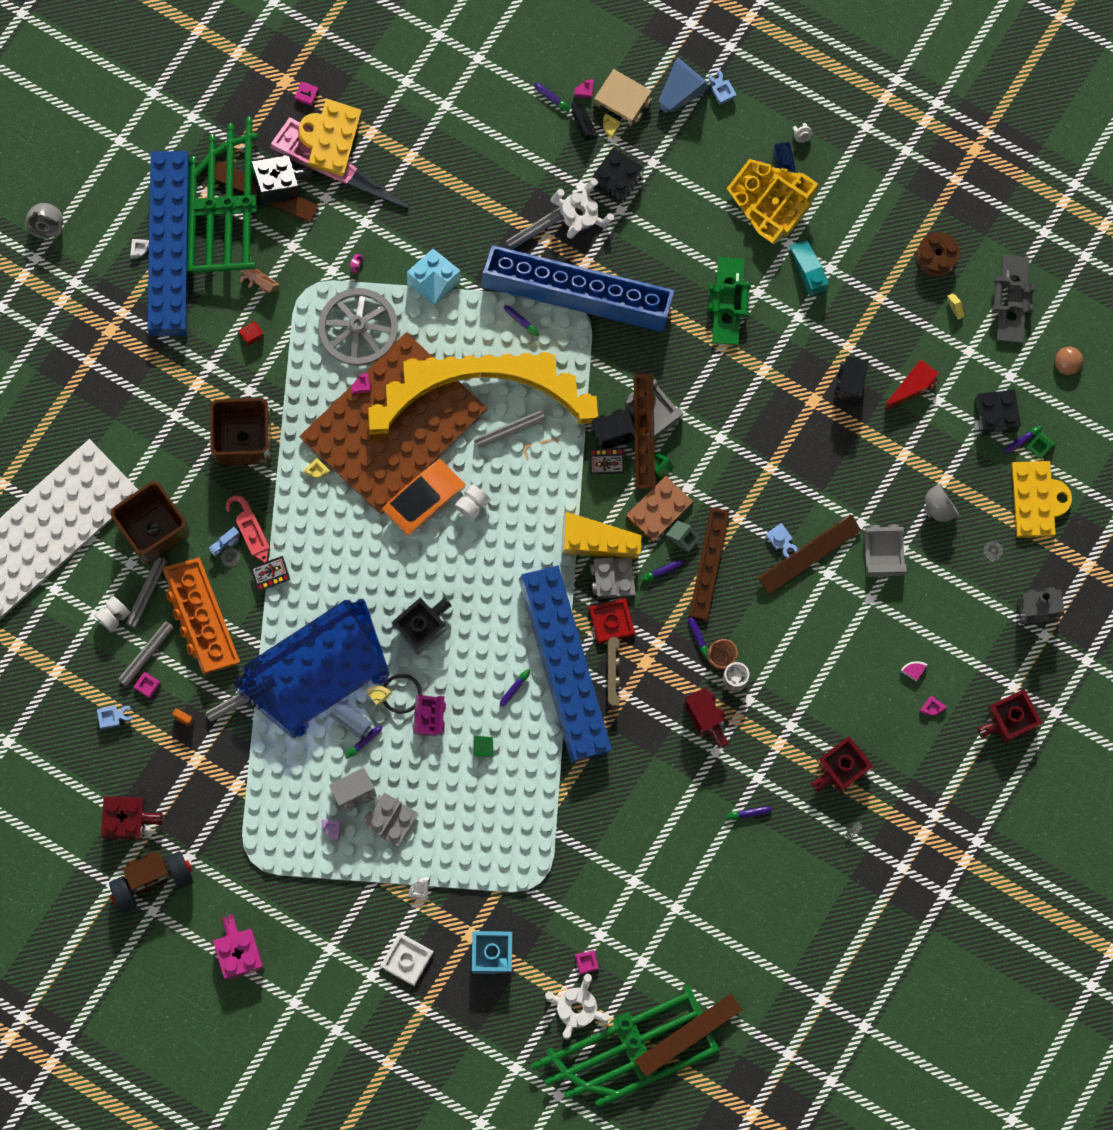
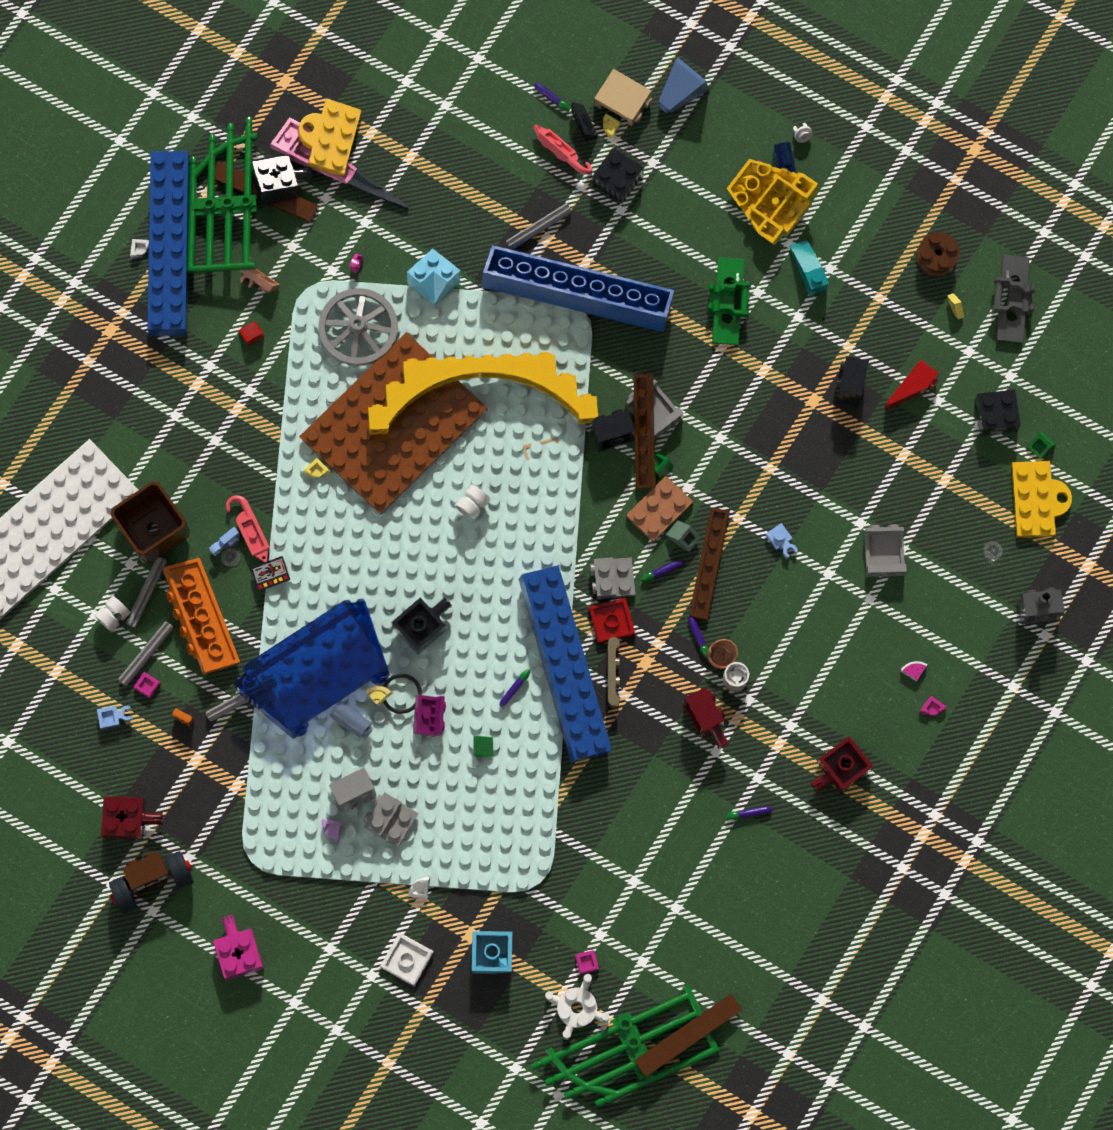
light grey cylinder [24,203,63,239] -> none
reddish brown plate [210,398,272,466] -> none
dark pink tile [294,81,319,106] -> none
dark purple piece [345,726,382,759] -> none
dark pink tile [352,372,371,395] -> none
orange slope [382,458,466,536] -> none
light grey axle [474,411,545,449] -> none
dark purple piece [504,305,539,336] -> none
white plate [551,178,614,239] -> none
yellow wedge [562,512,641,559] -> none
dark pink tile [573,79,594,99] -> none
piece [589,448,624,475] -> none
light blue plate [708,70,736,105] -> none
reddish brown tile [757,514,862,594] -> none
clear tile [844,821,863,839] -> none
light grey cylinder [924,484,959,522] -> none
dark red brick [977,689,1042,744] -> none
dark purple piece [1004,426,1043,454] -> none
nougat hair [1054,346,1083,375] -> none
none -> coral plate [533,124,592,175]

